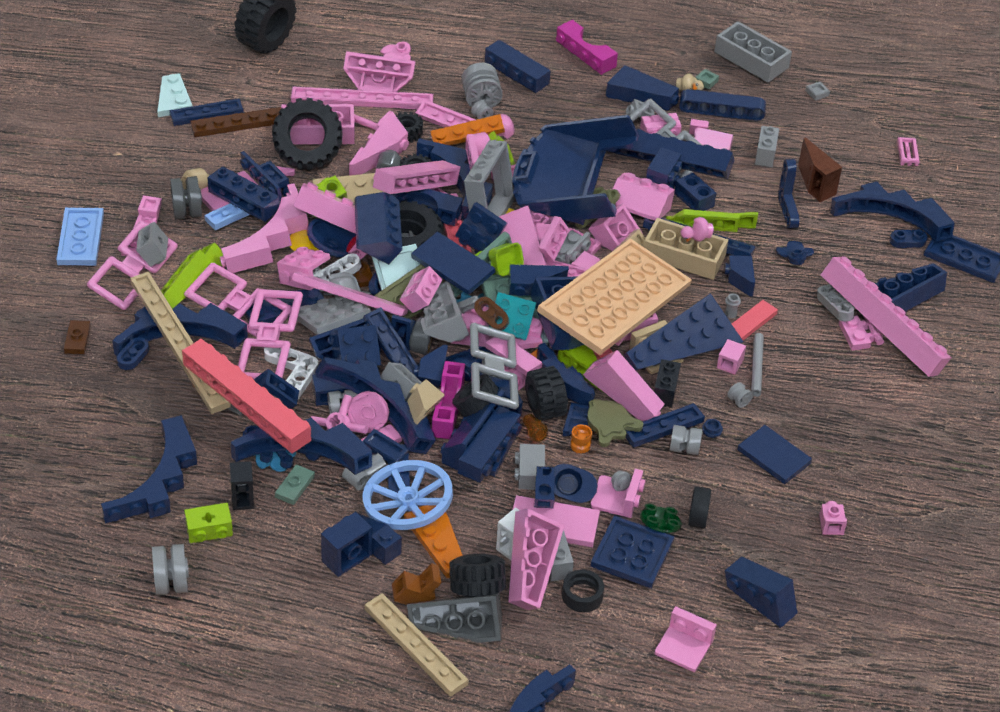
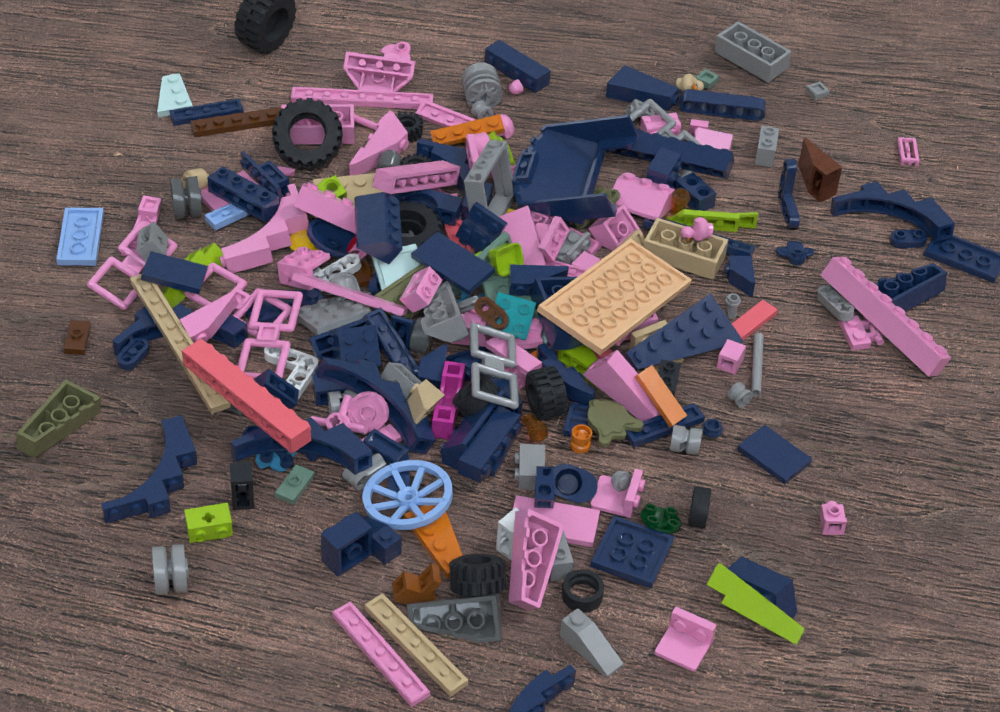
dark pink arch [556,20,618,74] -> none
none -> olive wedge [17,379,101,458]
none -> dark blue tile [141,251,208,294]
none -> bright pink slope [179,291,238,343]
none -> bright pink tile [332,601,430,707]
none -> bright pink hinge [509,79,524,95]
none -> light grey slope [560,609,624,678]
none -> orange tile [635,365,687,427]
none -> clear orange cone [671,188,690,215]
none -> lime wedge [706,563,804,645]

